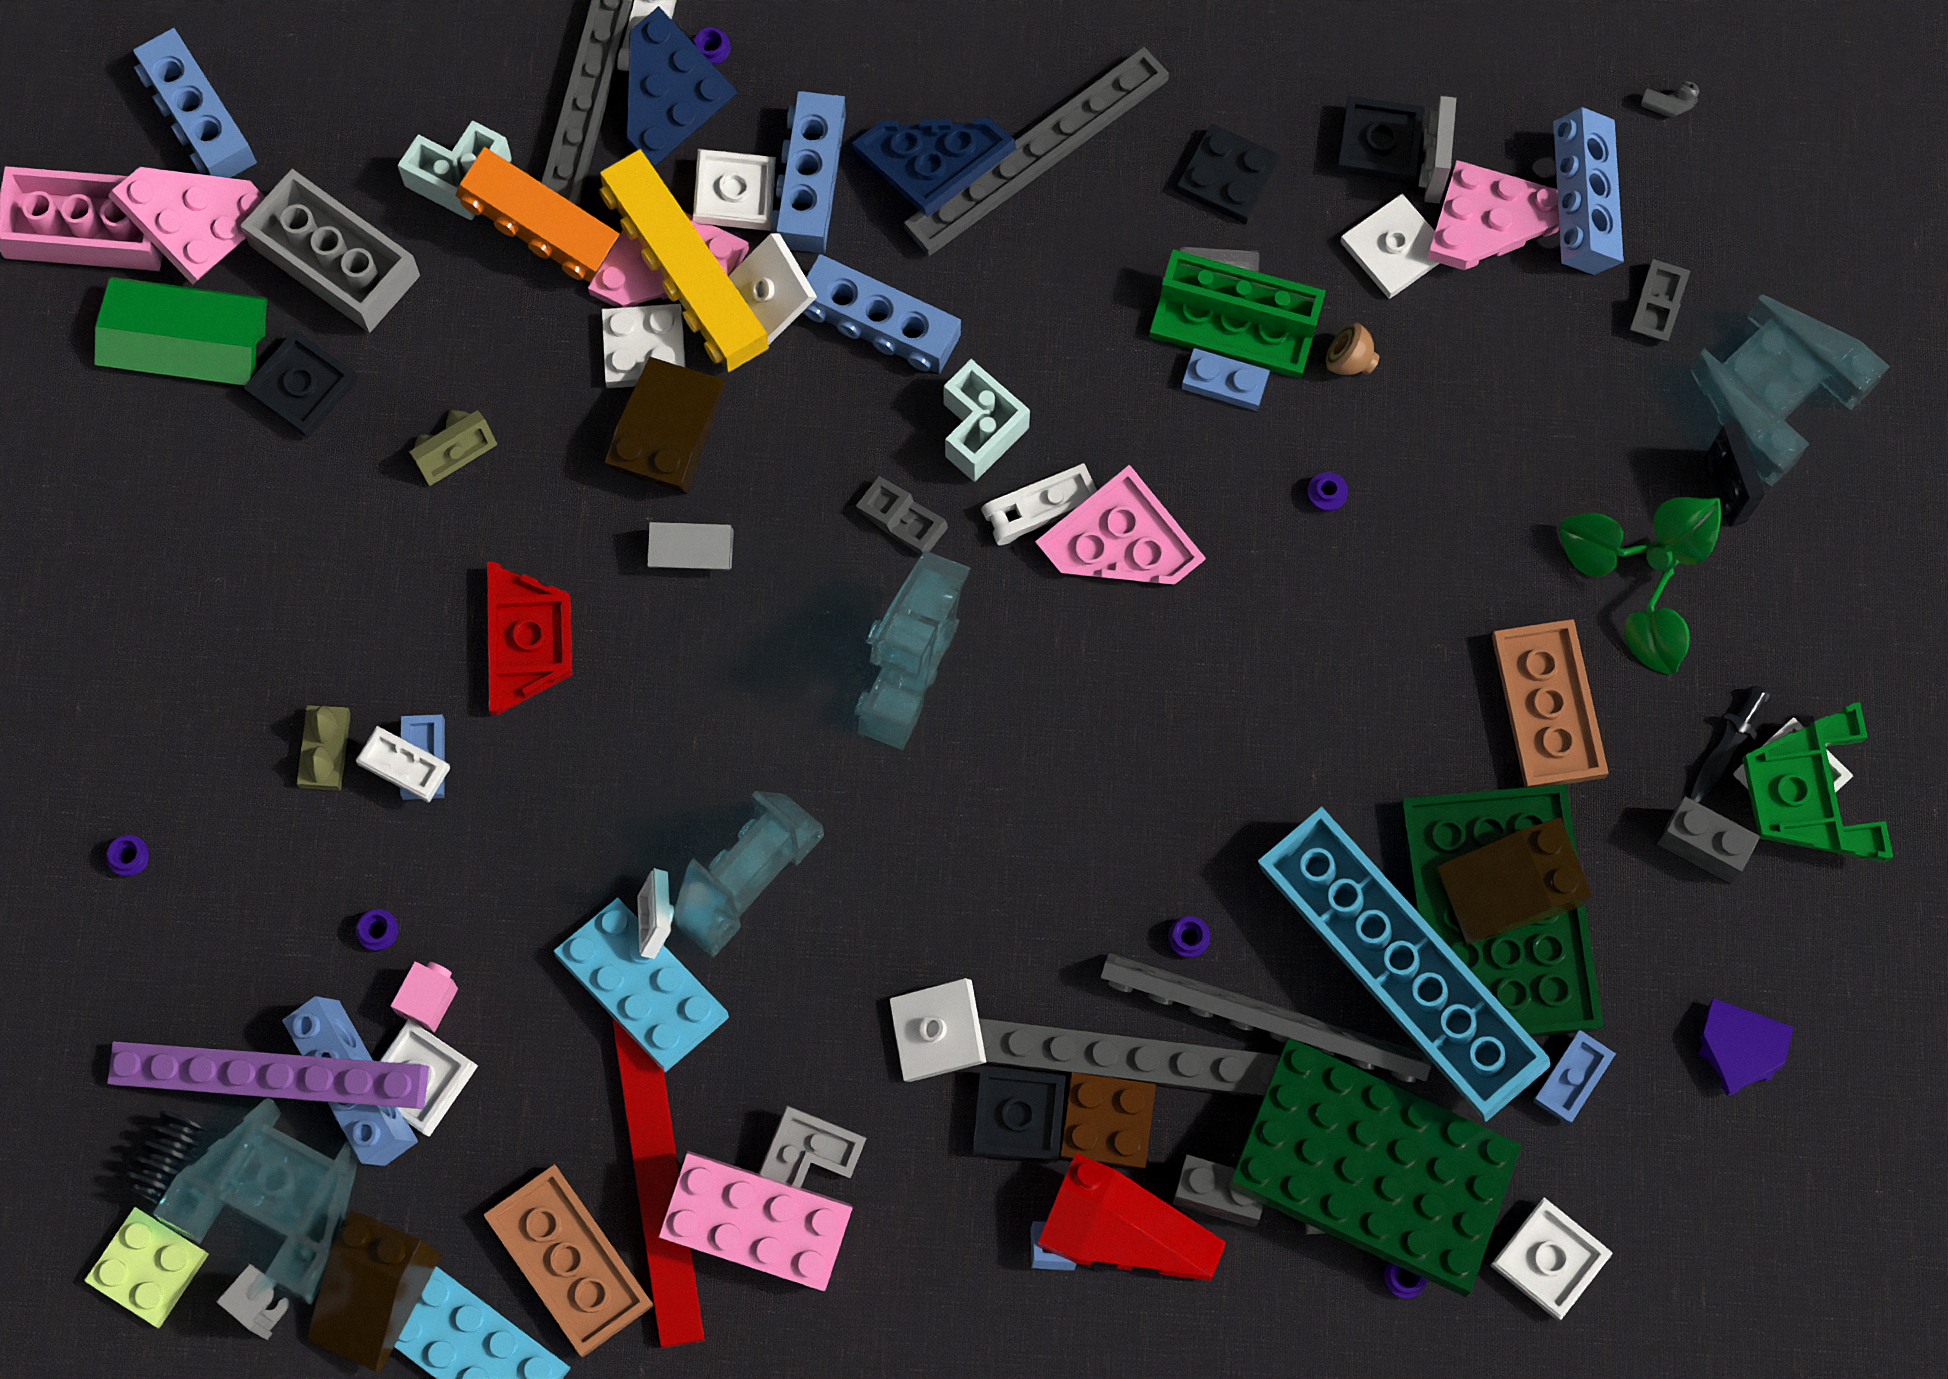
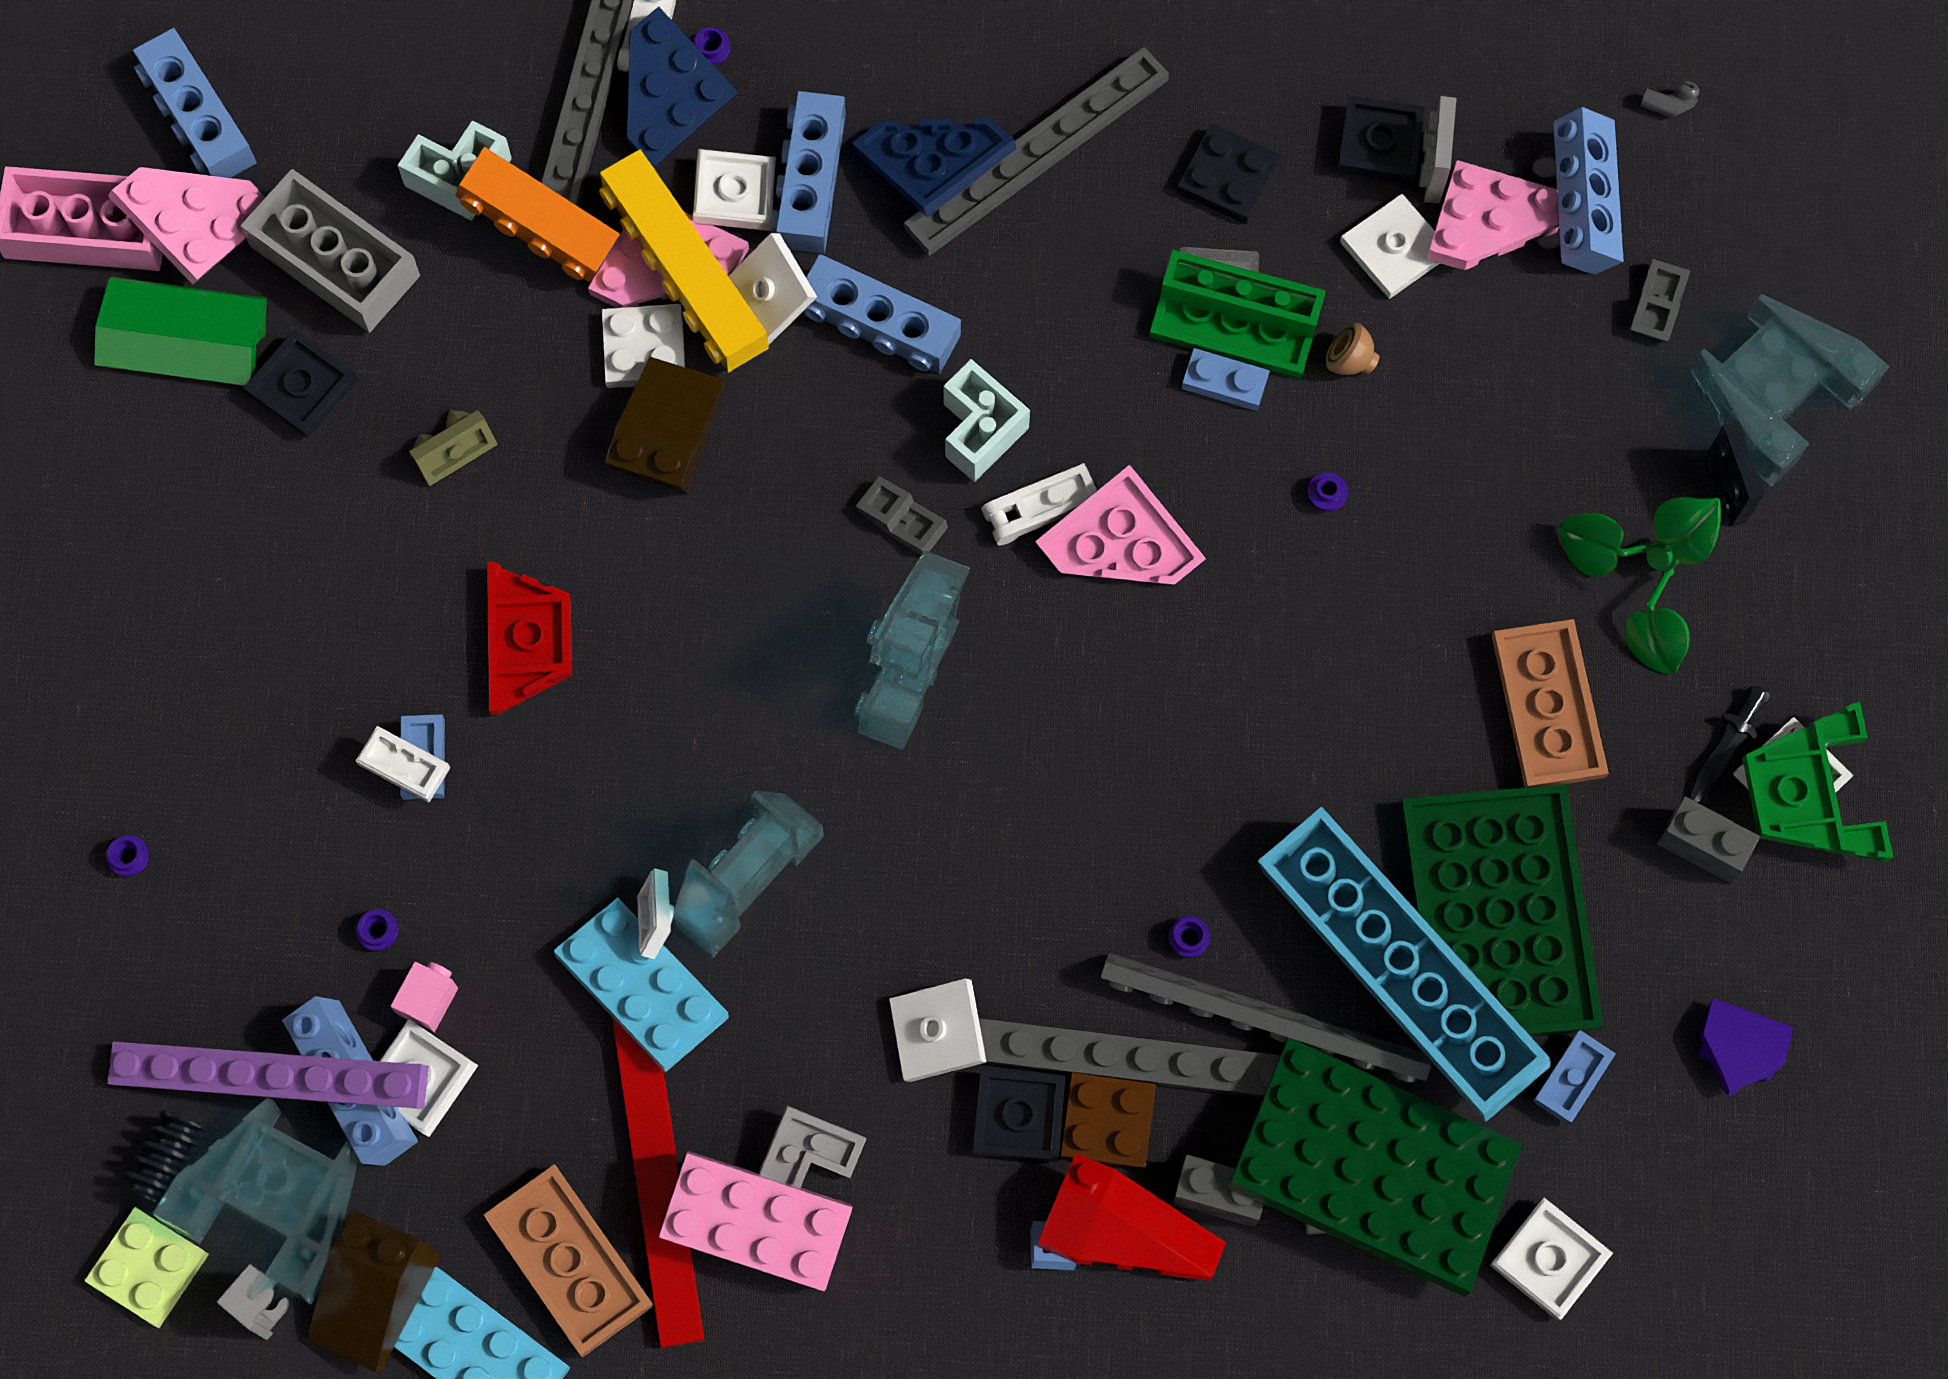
olive tile [297,705,351,791] -> none
light grey hinge [648,522,734,571] -> none
dark purple plate [1384,1262,1428,1299] -> none
dark brown slope [1436,817,1592,945] -> none

